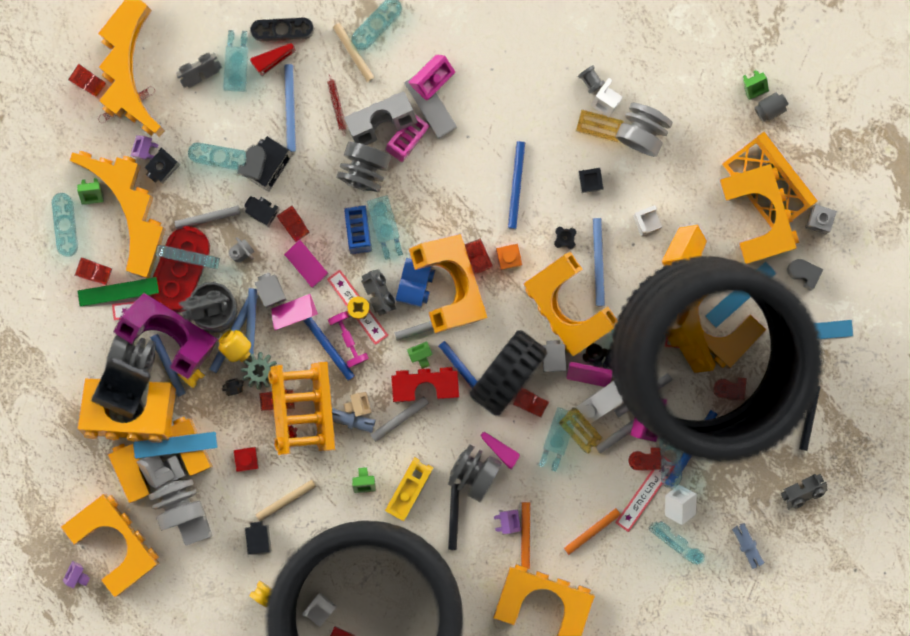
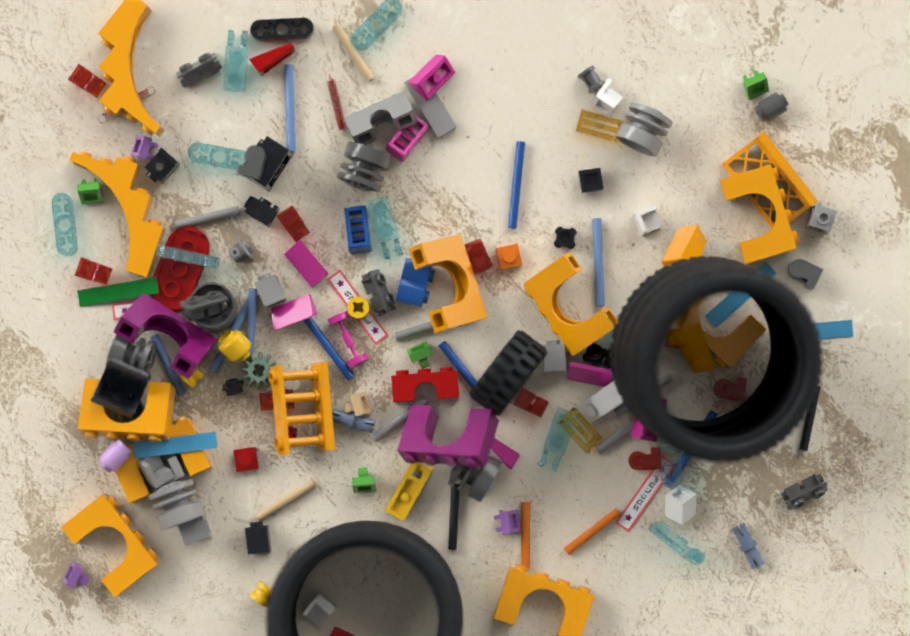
none -> lavender brick [99,439,132,472]
none -> magenta arch [397,405,499,468]

